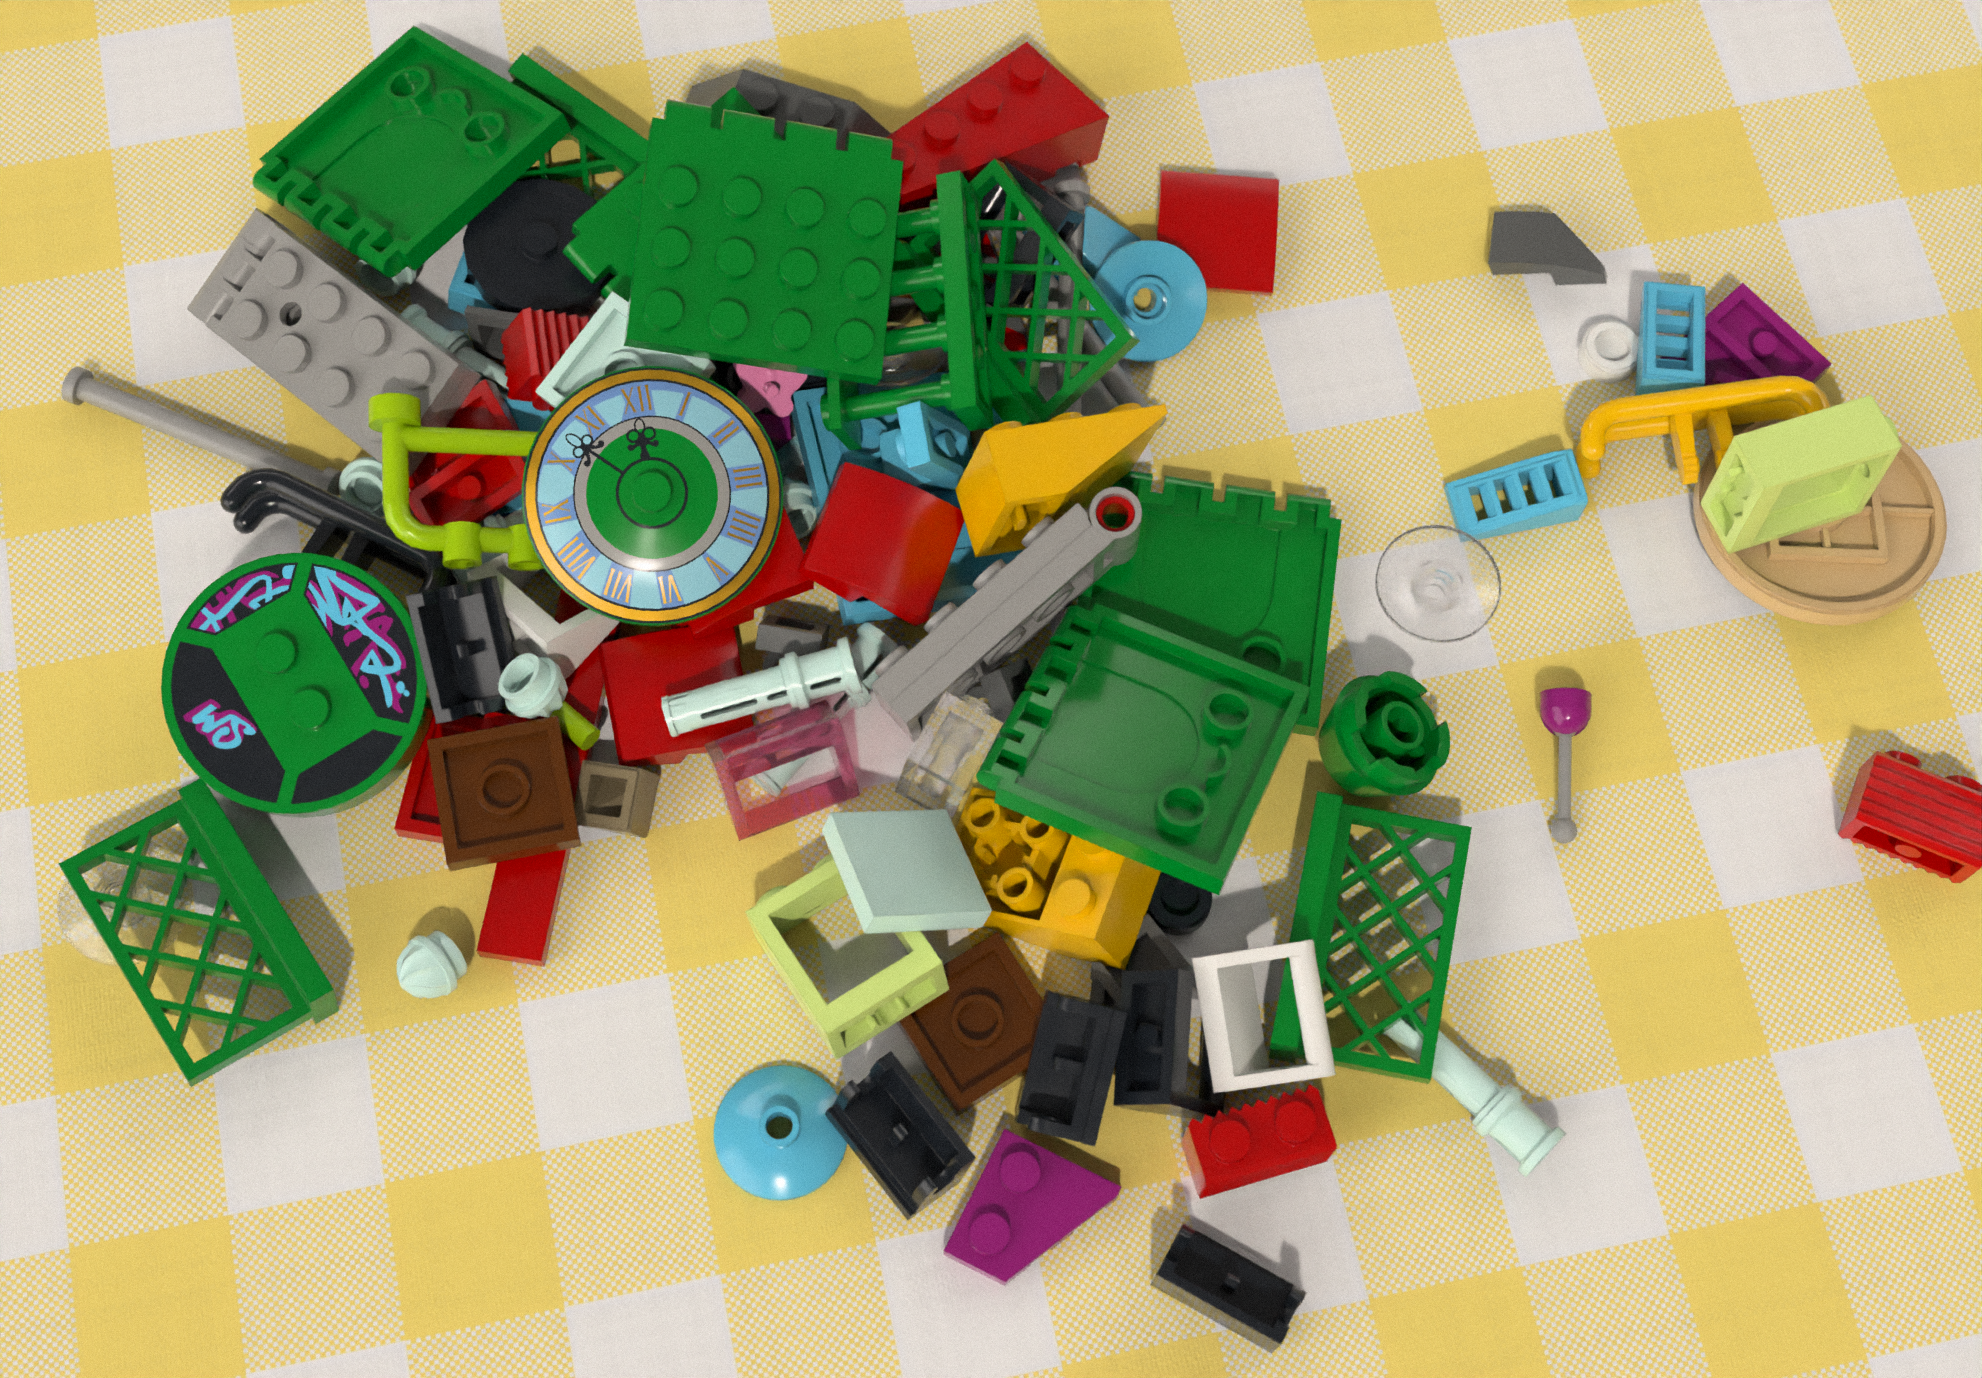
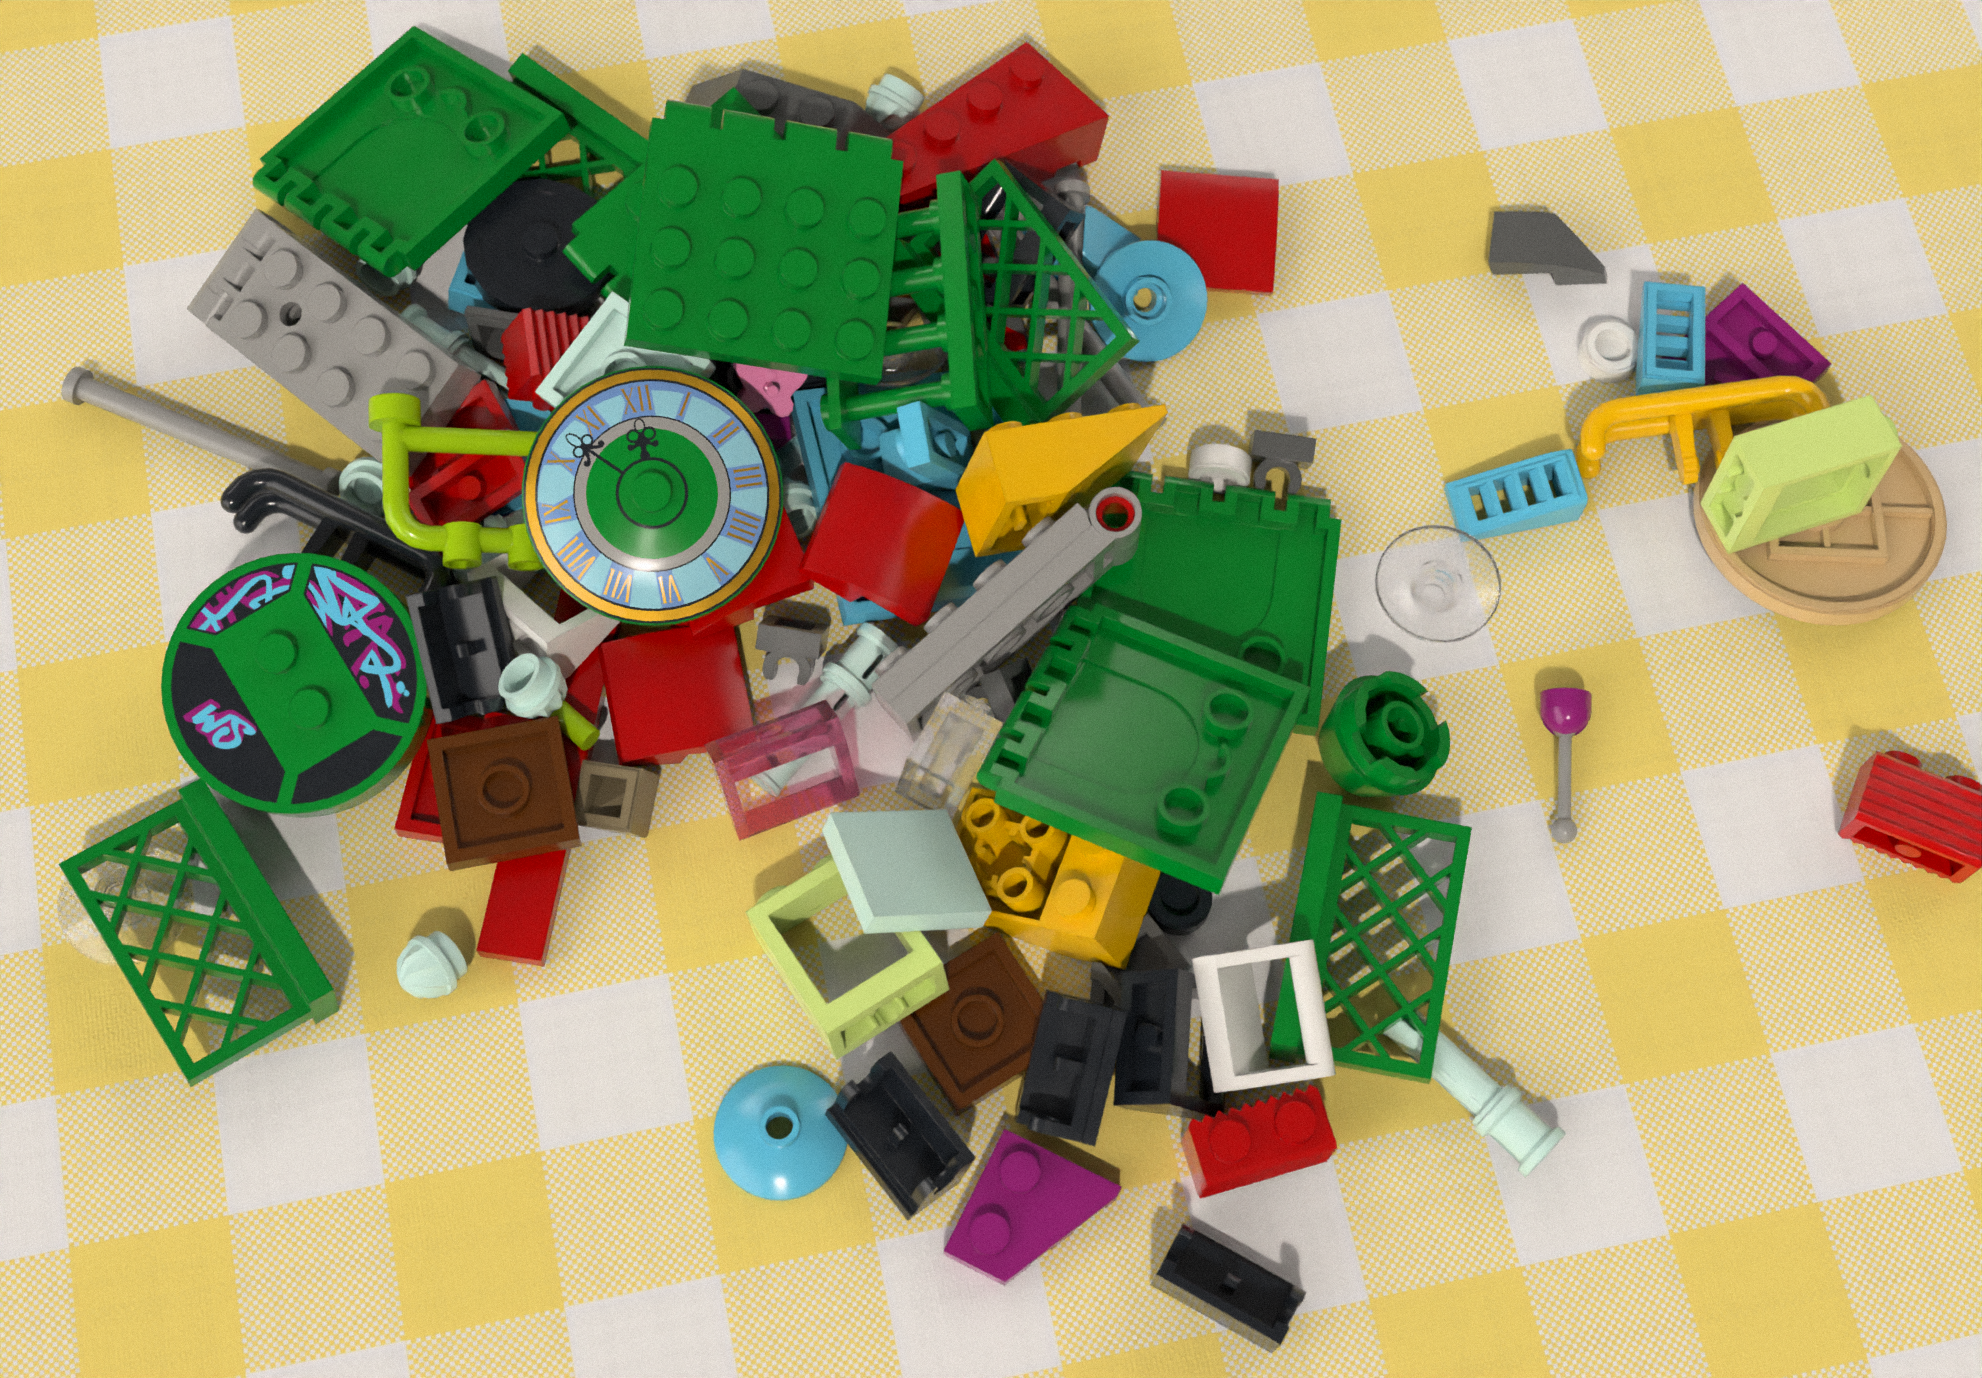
light aqua pin [661,637,863,737] -> none
none -> light aqua plate [865,74,925,133]
none -> white tile [1188,444,1252,494]
none -> dark grey tile [1248,430,1316,495]

